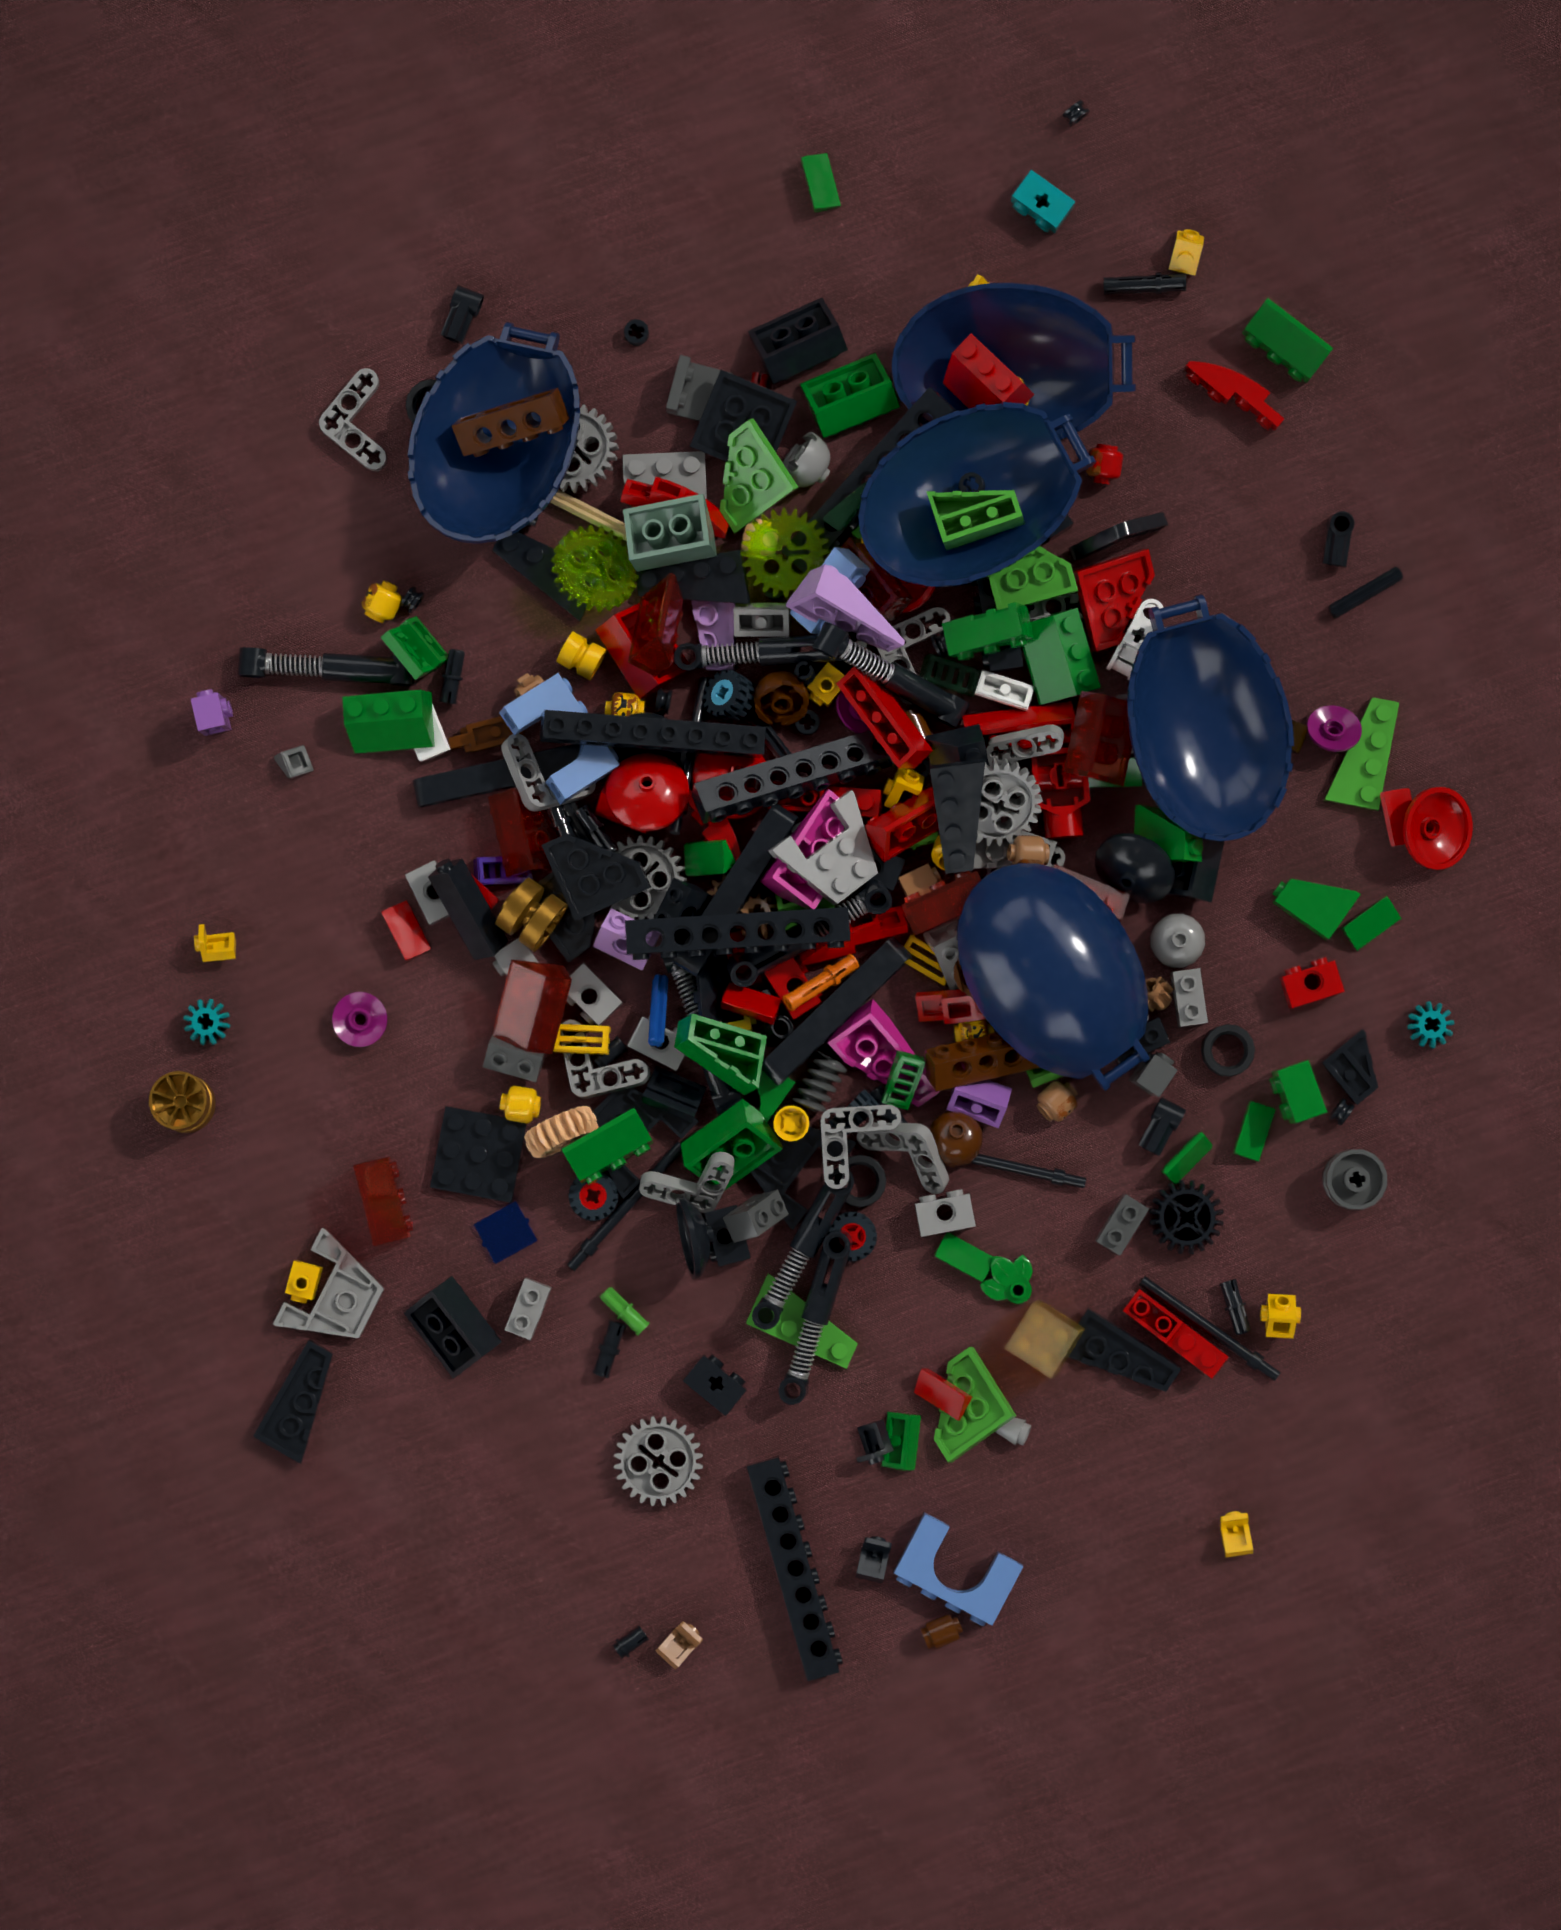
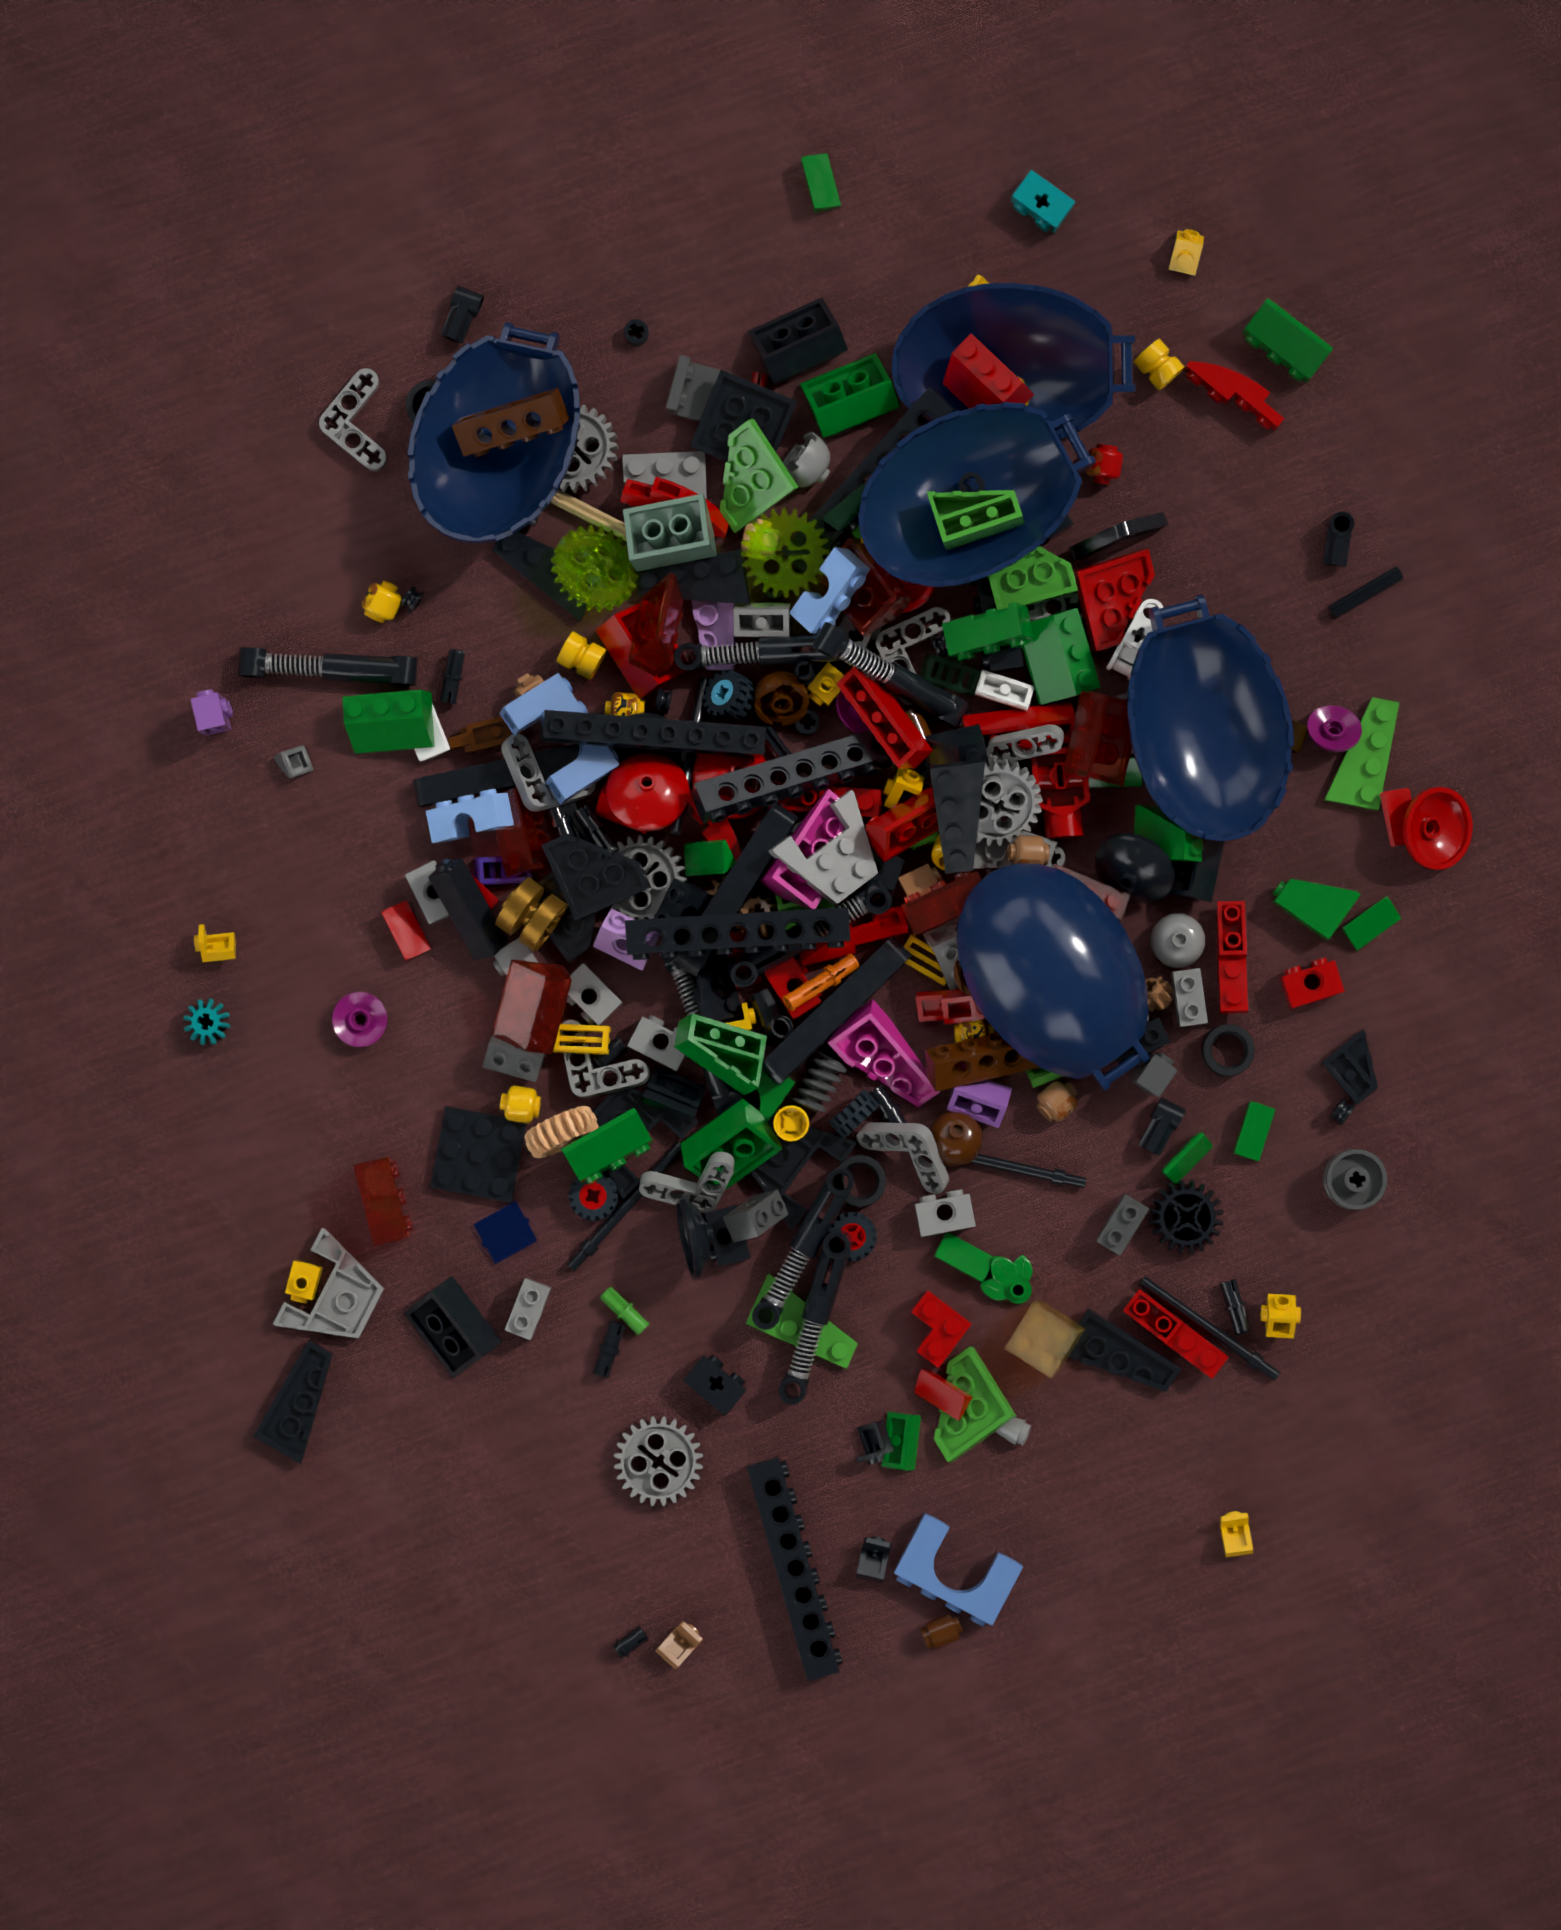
pearl gold wheel [149,1071,216,1133] -> none
green slope [381,616,448,680] -> none
blue axle [648,974,669,1047] -> none
red slope [721,983,782,1025] -> none
lavender wedge [786,564,905,652] -> none
light grey beam [821,1105,902,1189] -> none
green slope [881,1050,926,1110] -> none
black bush [1062,100,1090,126] -> none
black pin [1103,272,1186,295] -> none
green brick [1269,1060,1327,1124] -> none
teal gear [1407,1001,1455,1048] -> none
none -> light blue arch [426,789,514,843]
none -> red brick [911,1290,972,1368]
none -> yellow wheel [1133,338,1185,391]
none -> red slope [1216,901,1248,1014]

